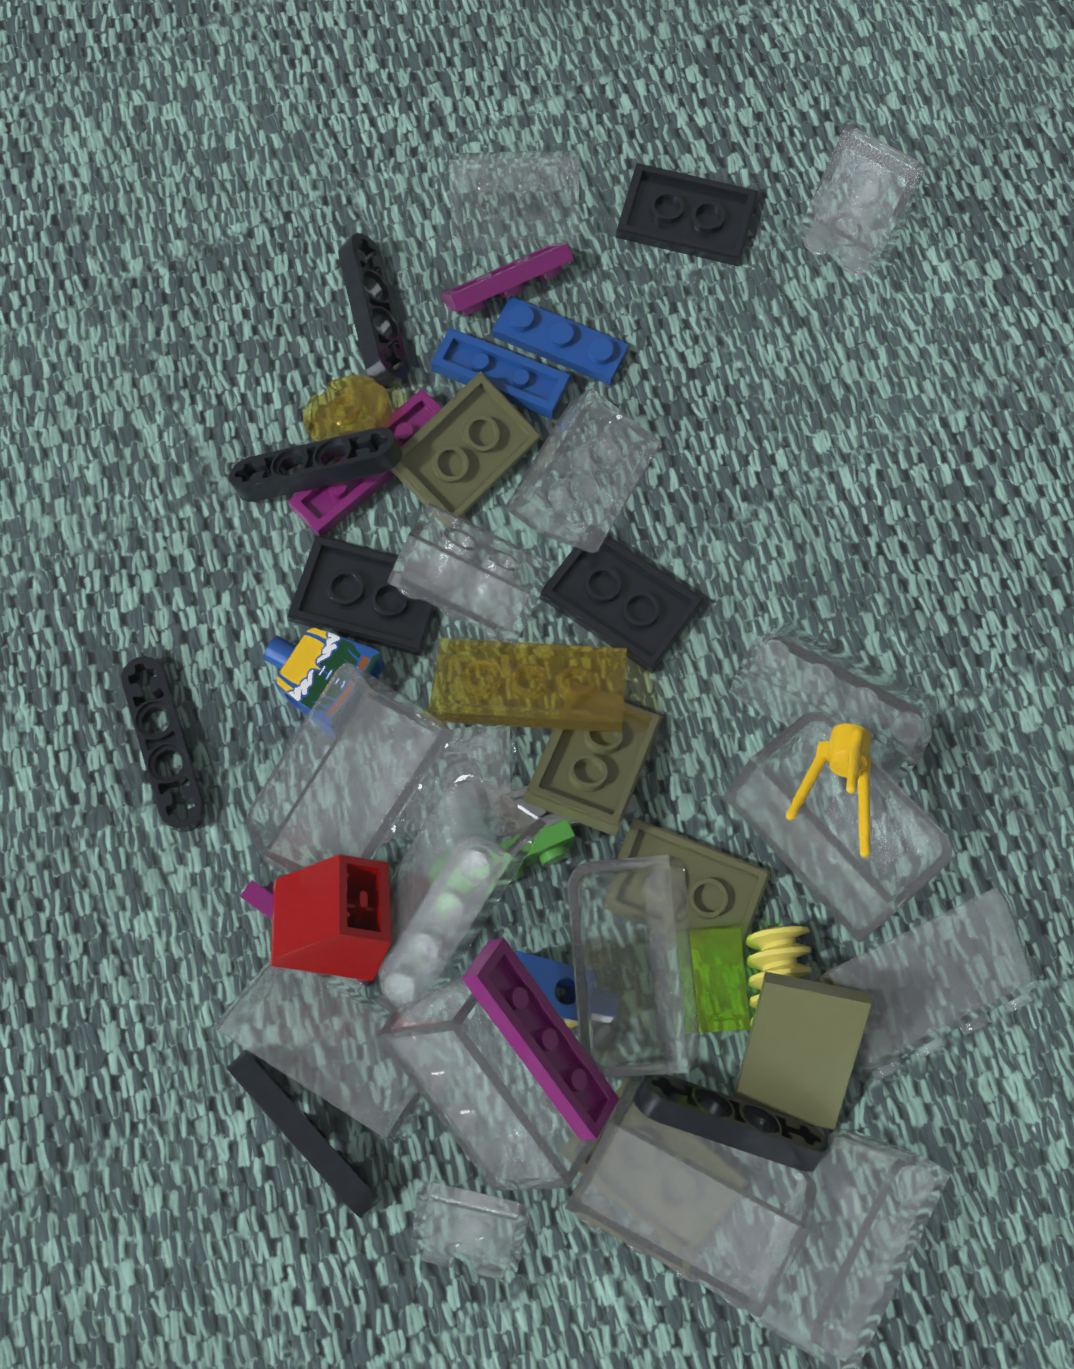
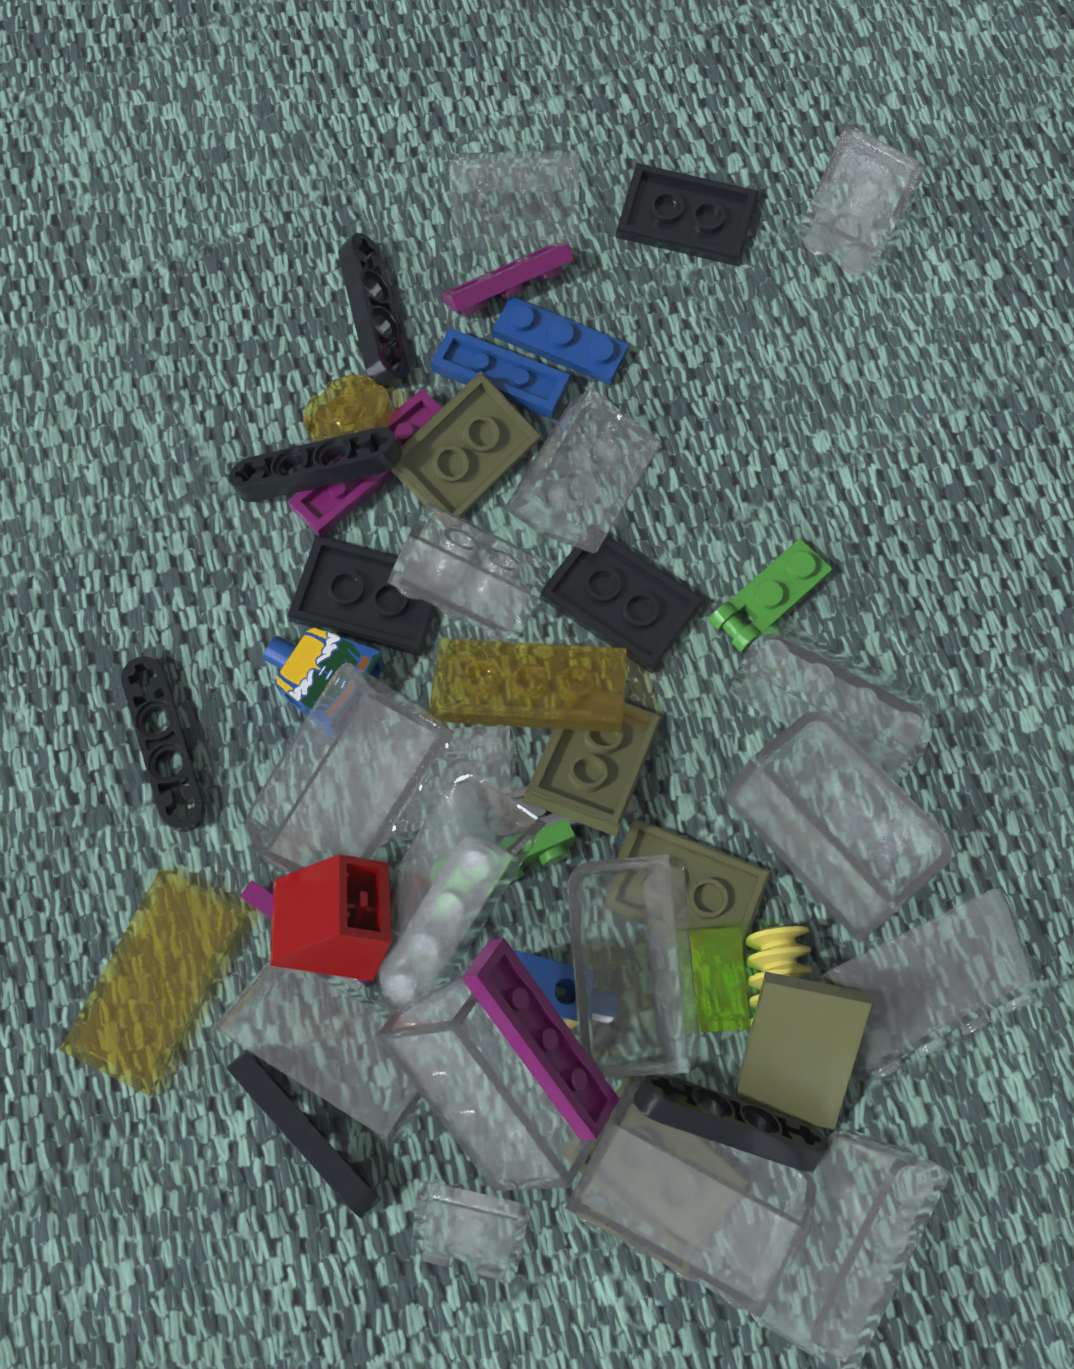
yellow plant [786,723,872,858] -> none
none -> clear yellow tile [59,868,250,1096]
none -> bright green plate [708,538,833,653]

